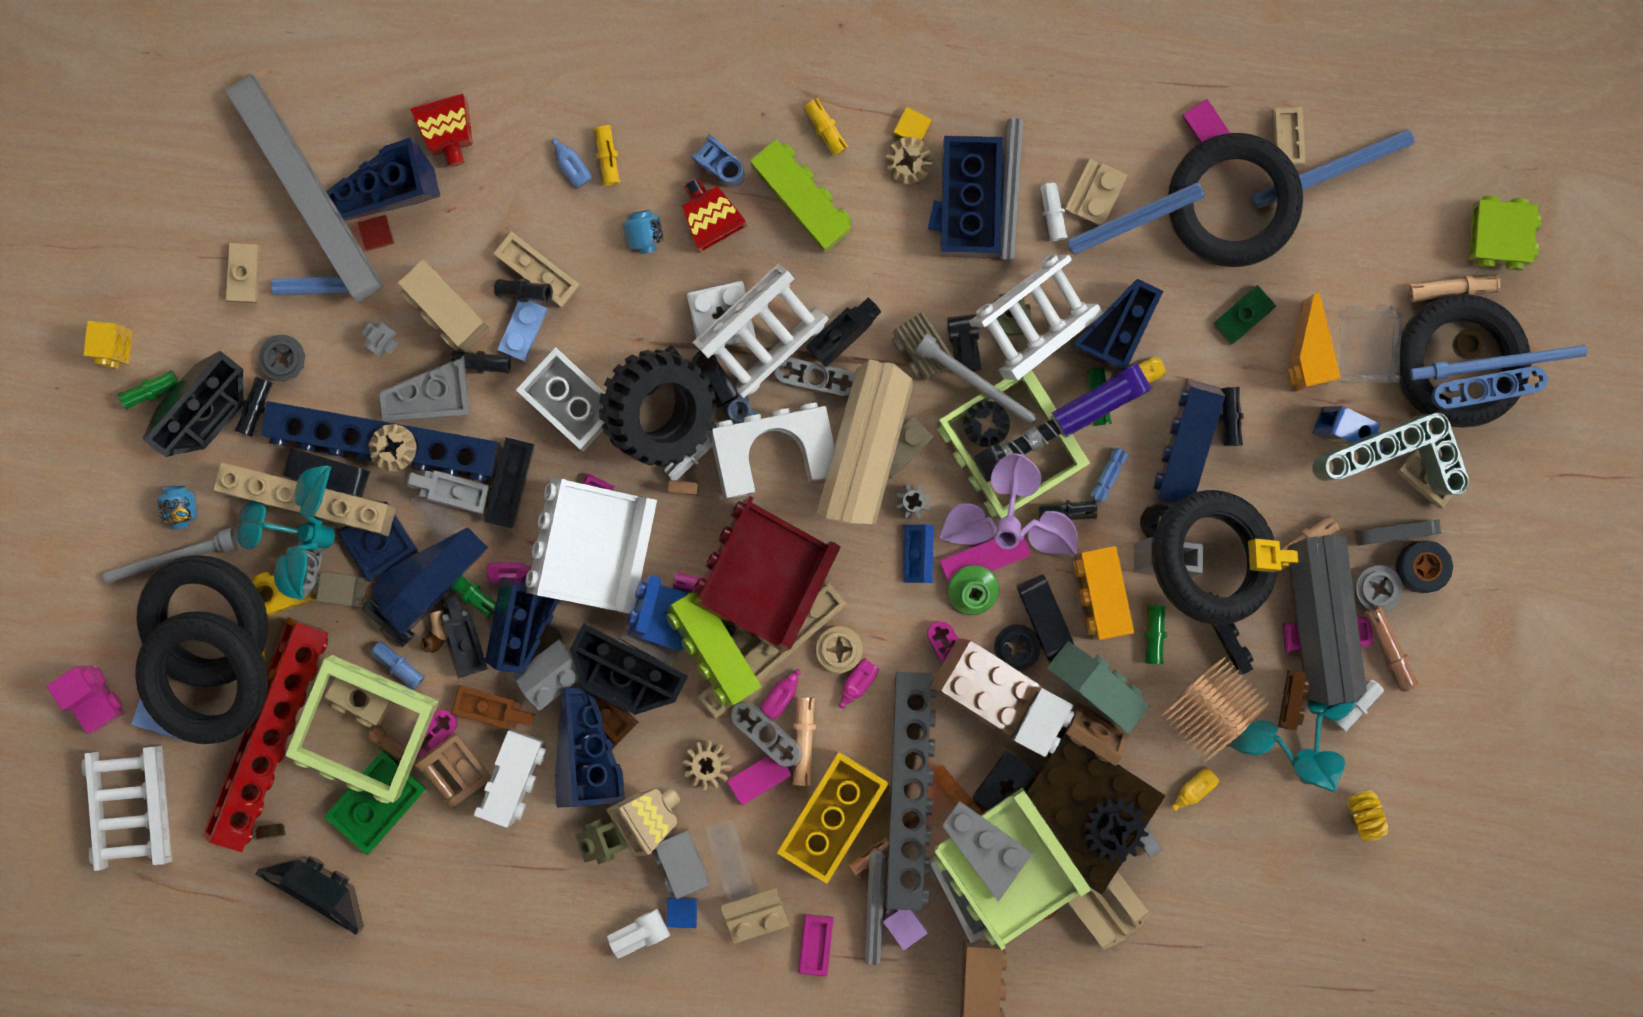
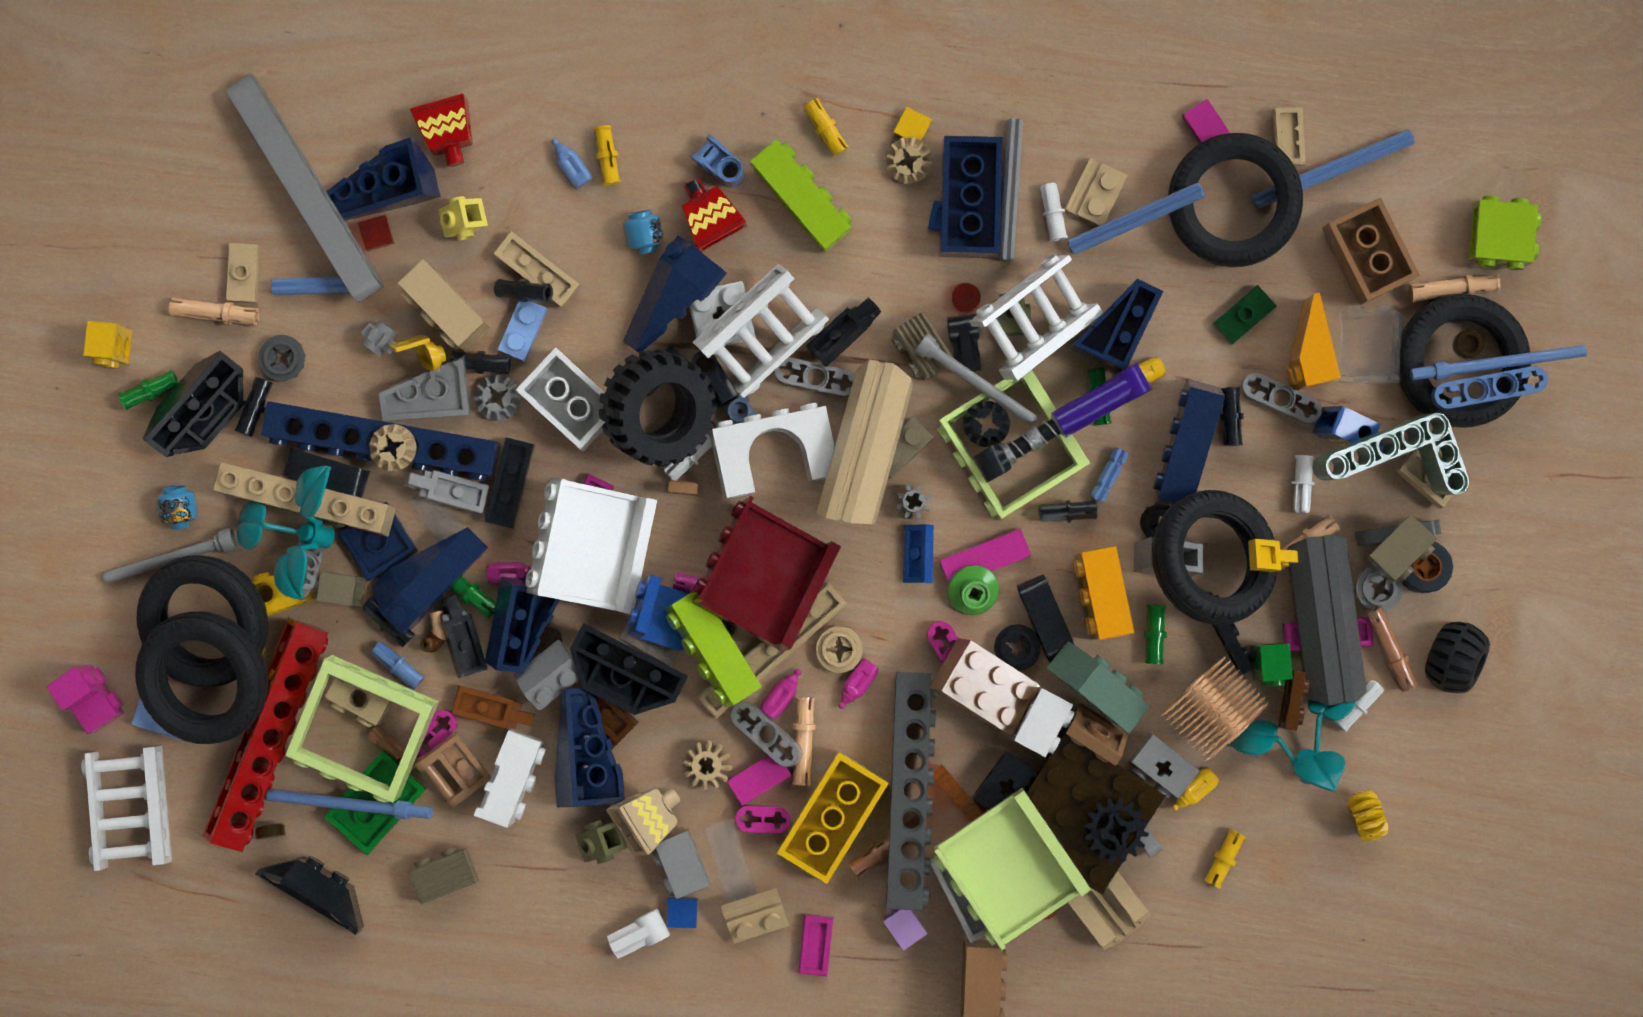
light grey axle [865,851,886,965] -> none
lavender plant [939,453,1078,555] -> none
light grey wing [942,800,1033,902] -> none
none -> light nougat pin [169,297,260,326]
none -> medium blue bar [266,789,433,820]
none -> yellow bracket [388,334,446,372]
none -> dark tan brick [409,846,479,905]
none -> light yellow brick [438,196,488,240]
none -> light grey gear [474,374,521,421]
none -> dark blue wedge [623,236,727,353]
none -> dark pink beam [735,805,791,833]
none -> clear red tile [951,283,981,313]
none -> light grey brick [1128,733,1199,798]
none -> yellow pin [1204,829,1247,889]
none -> light grey beam [1241,373,1322,424]
none -> green brick [1250,643,1293,687]
none -> white axle [1291,455,1315,514]
none -> medium nougat brick [1322,197,1420,306]
none -> dark tan piece [1366,514,1437,583]
none -> black wheel [1425,621,1490,694]

